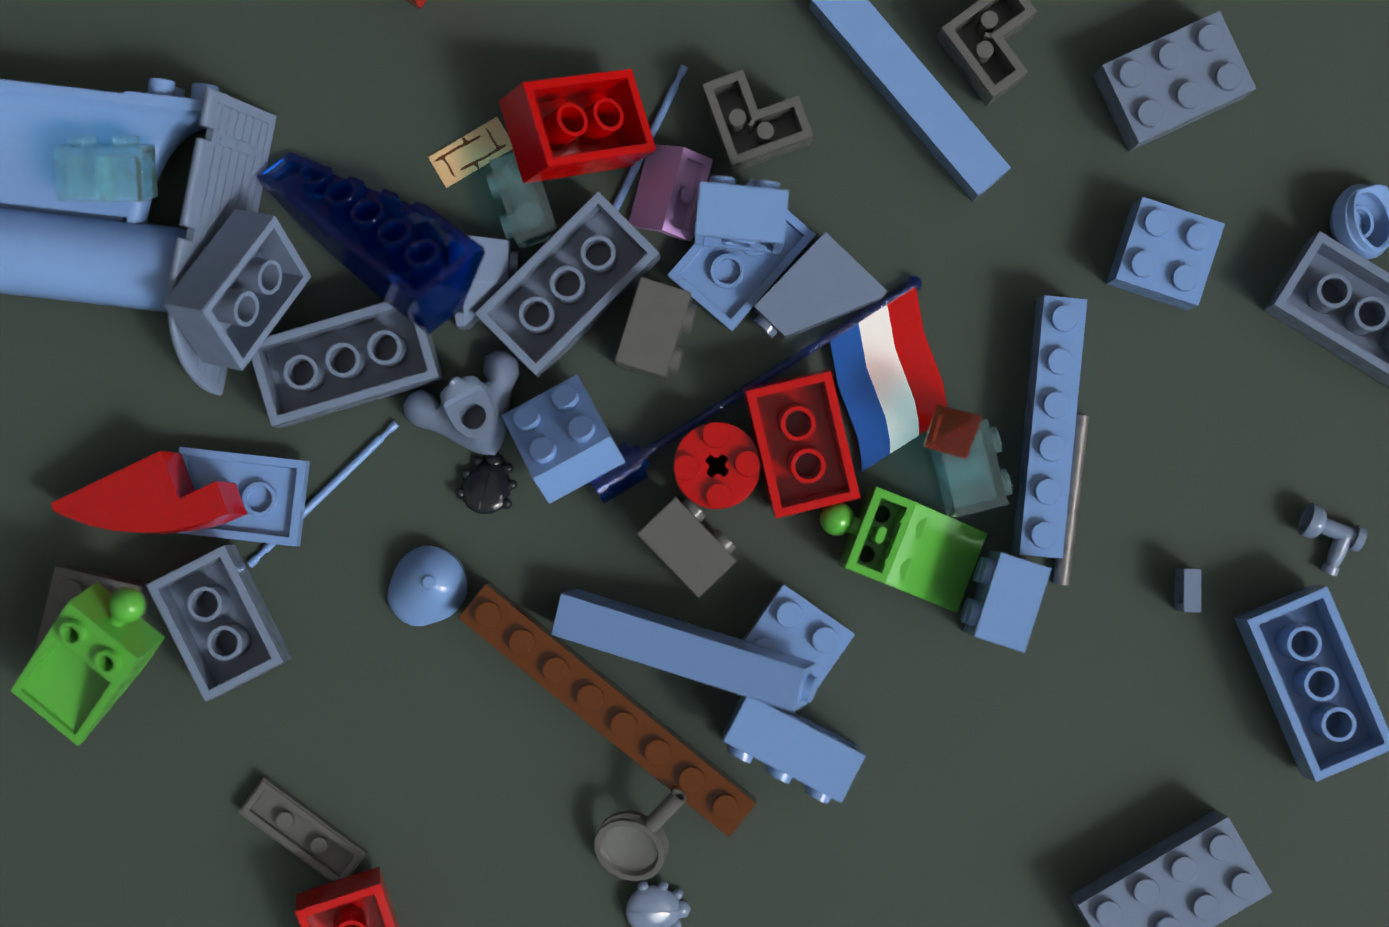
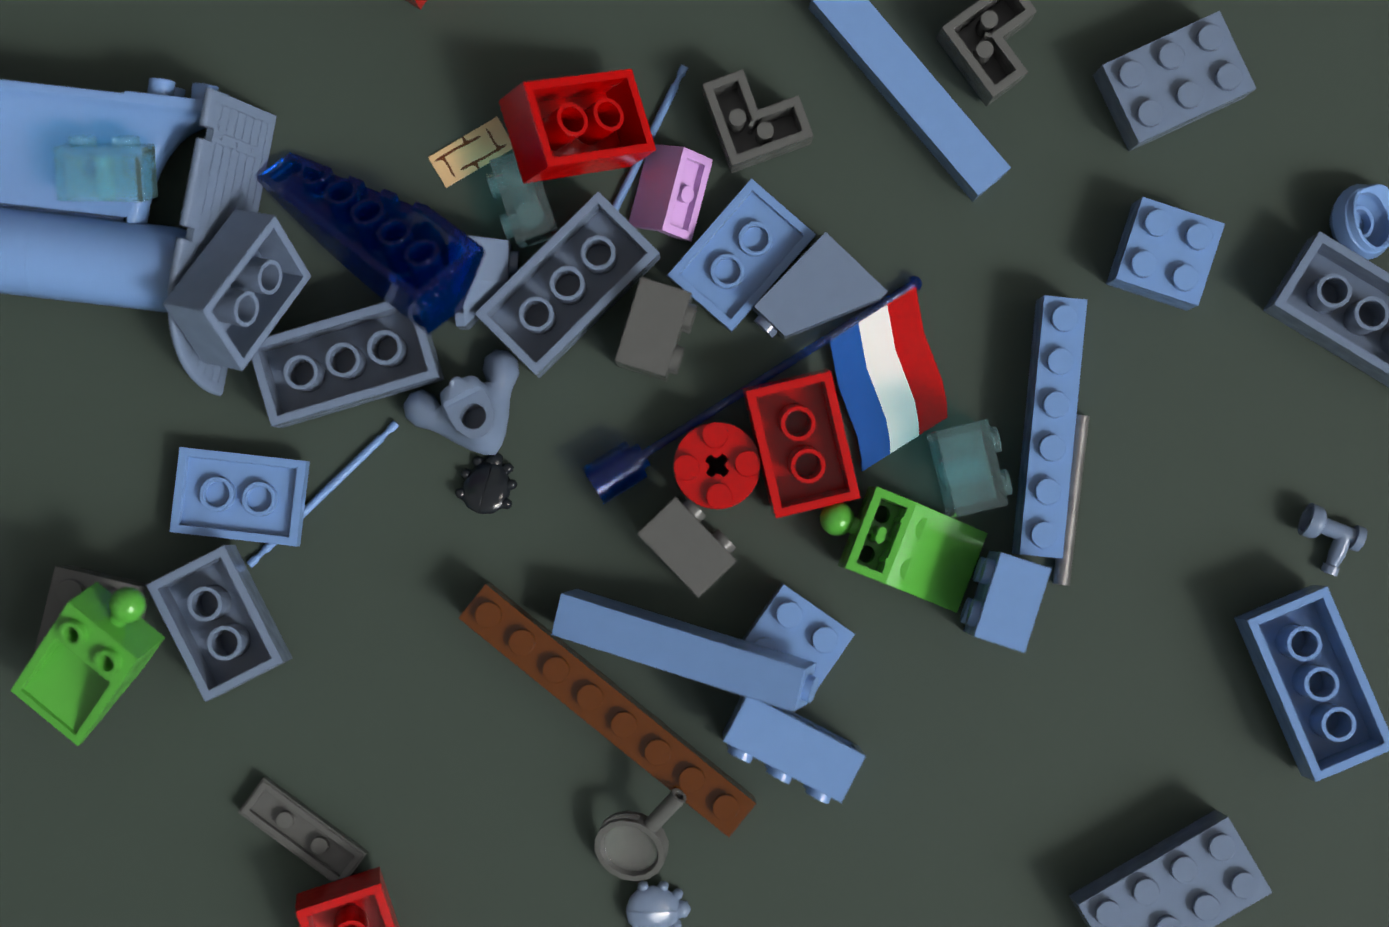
red slope [51,451,248,534] -> none
medium blue hat [387,546,468,626] -> none
medium blue brick [501,374,625,504] -> none
medium blue brick [695,176,789,254] -> none
clear red slope [924,405,982,460] -> none
sand blue tile [1174,568,1201,612] -> none

